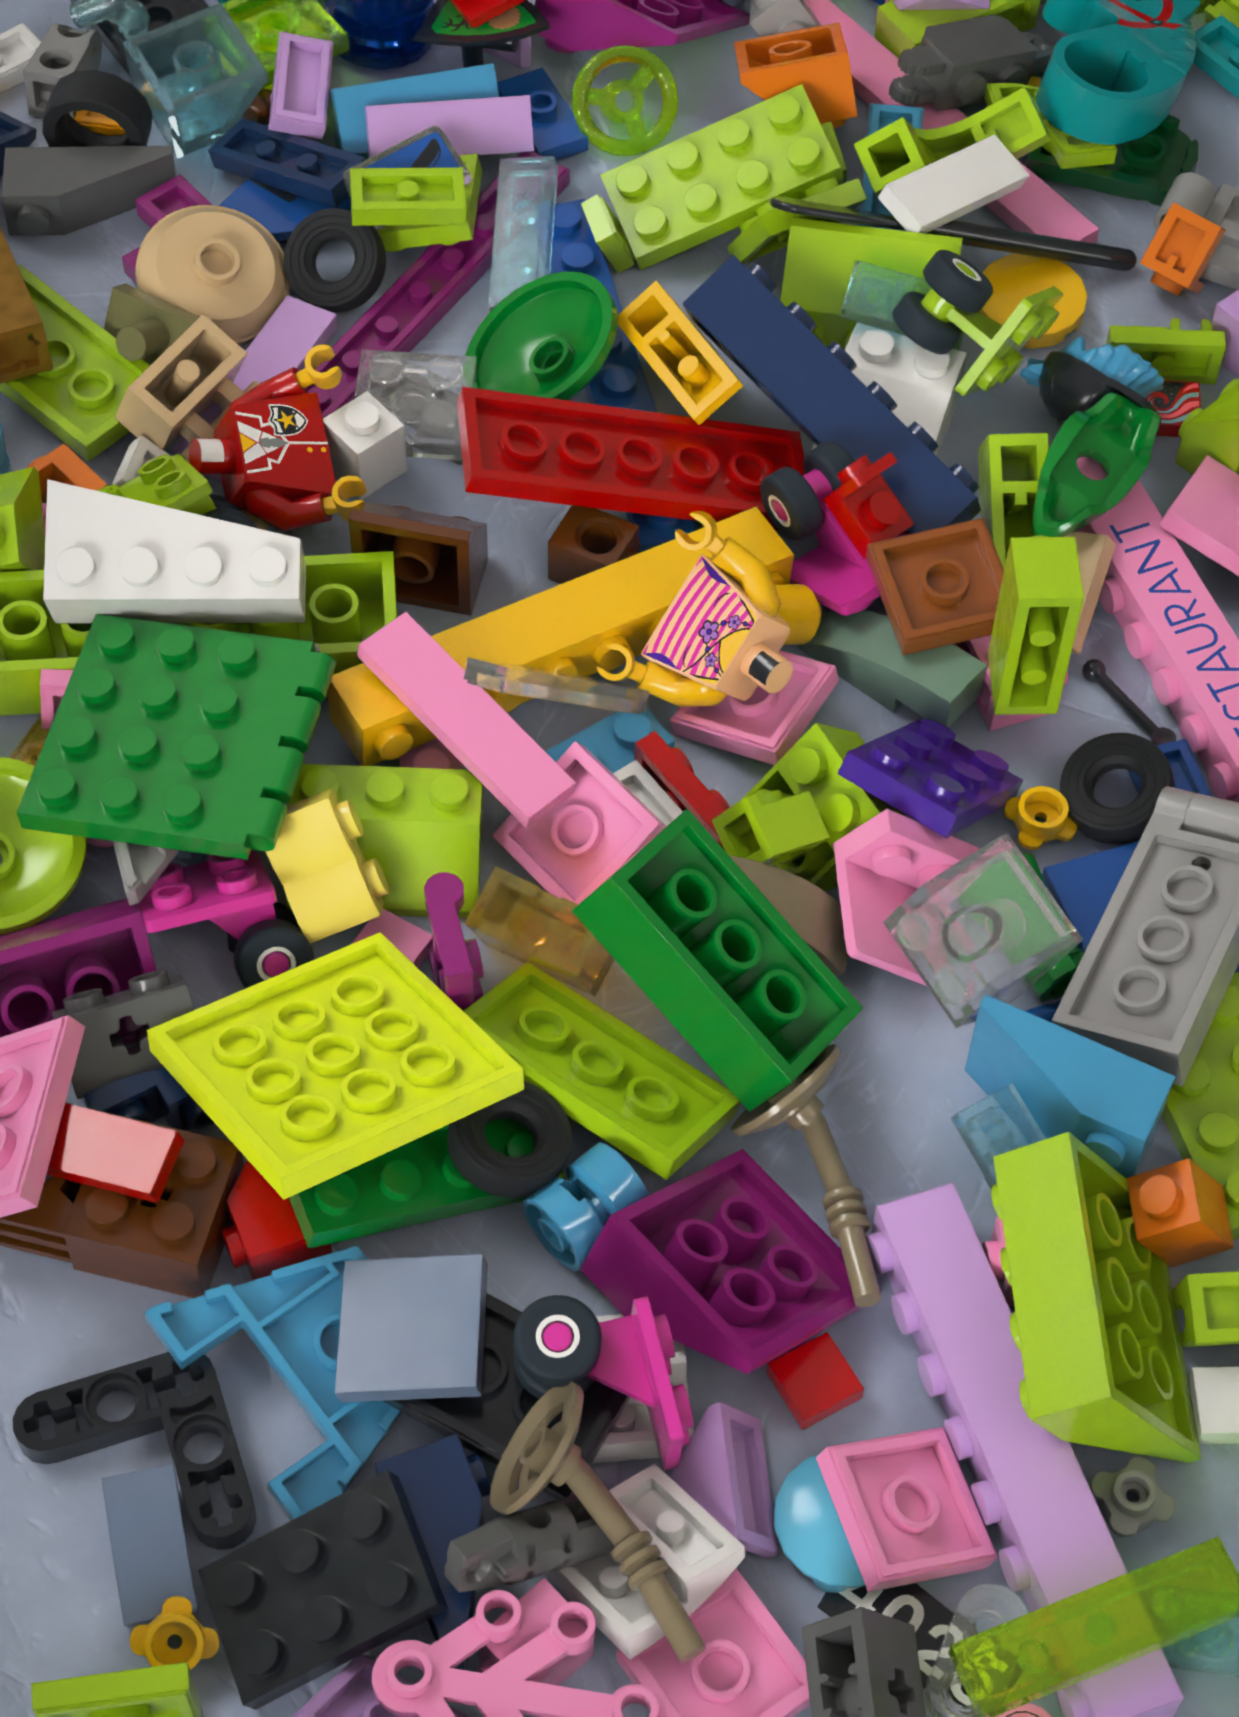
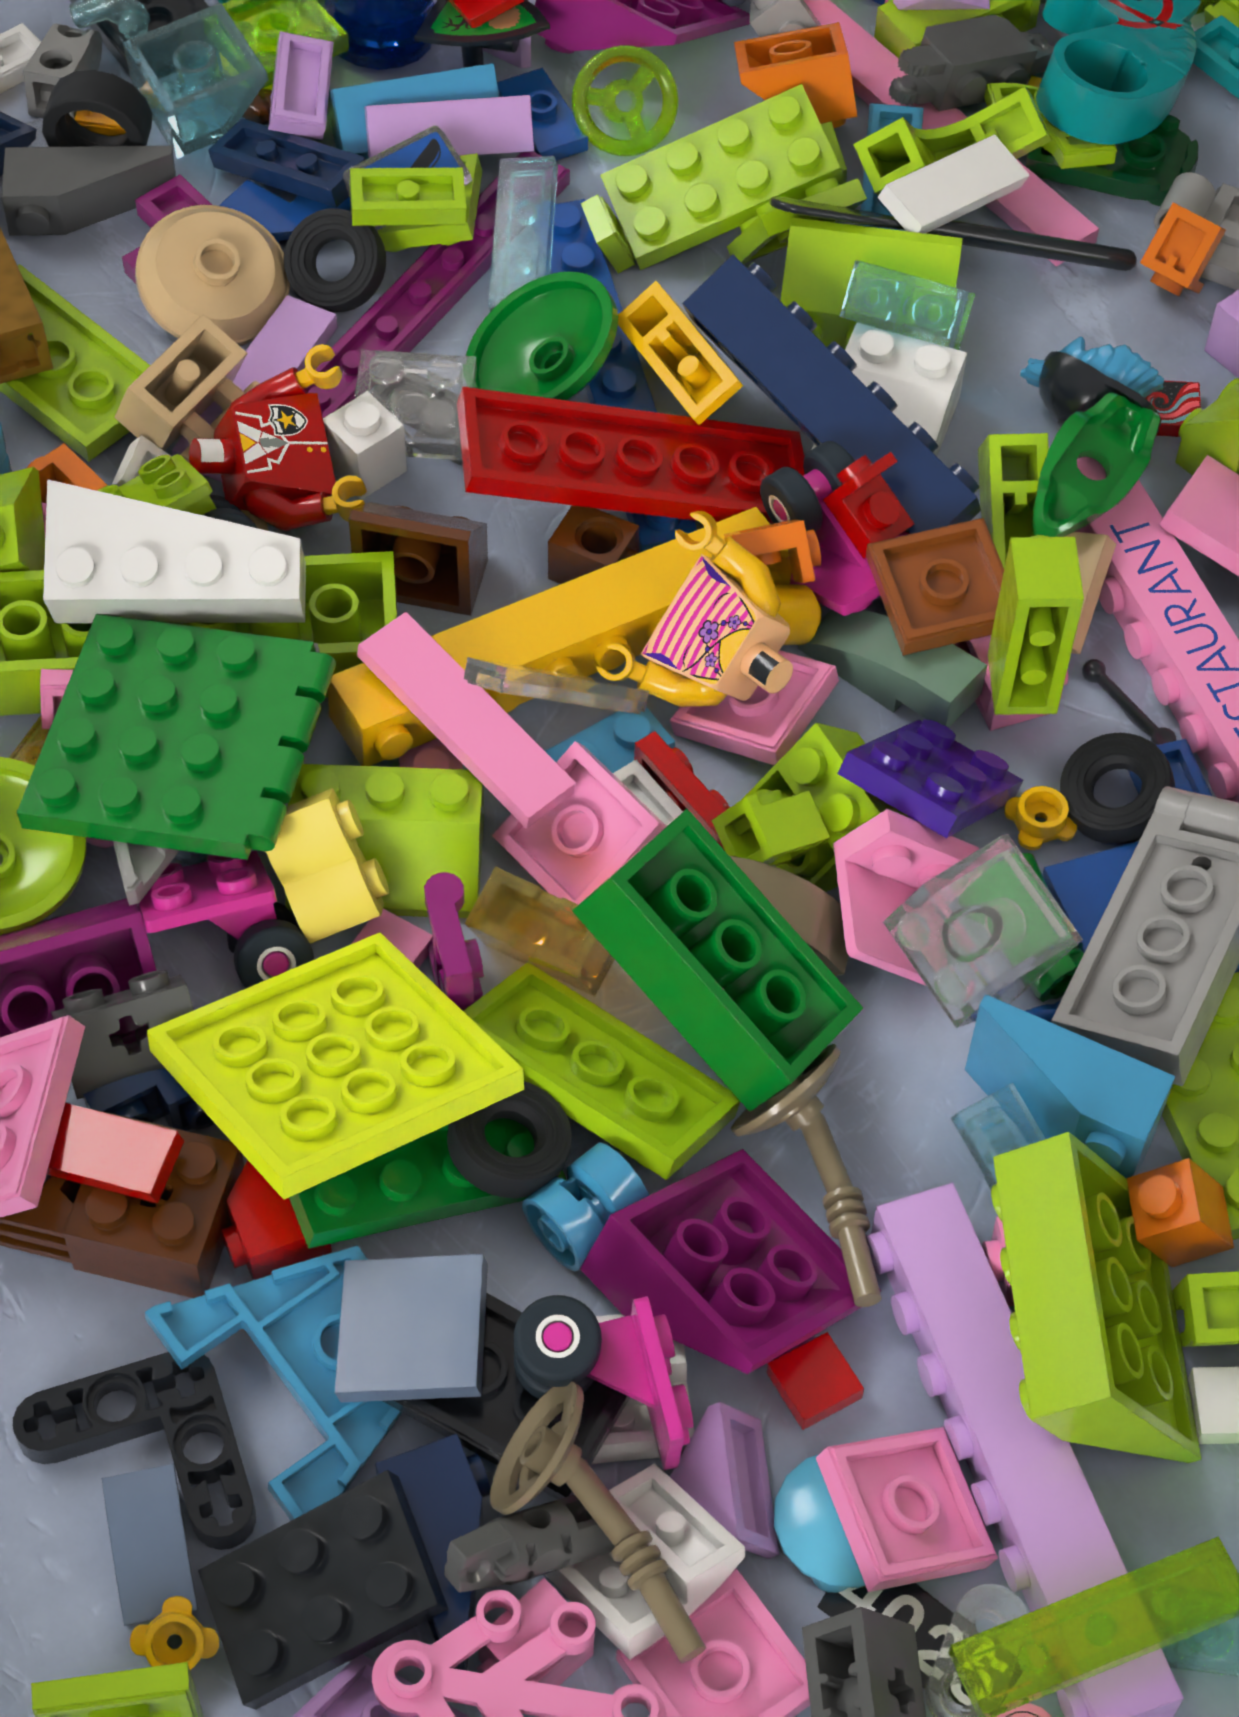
olive tile [104,283,220,363] -> none
plate [892,250,1063,397] -> none
yellow tile [979,254,1087,349] -> none
light grey plate [1090,1456,1175,1538] -> none
lime plate [1106,318,1226,385] -> none
none -> orange bracket [723,519,821,583]

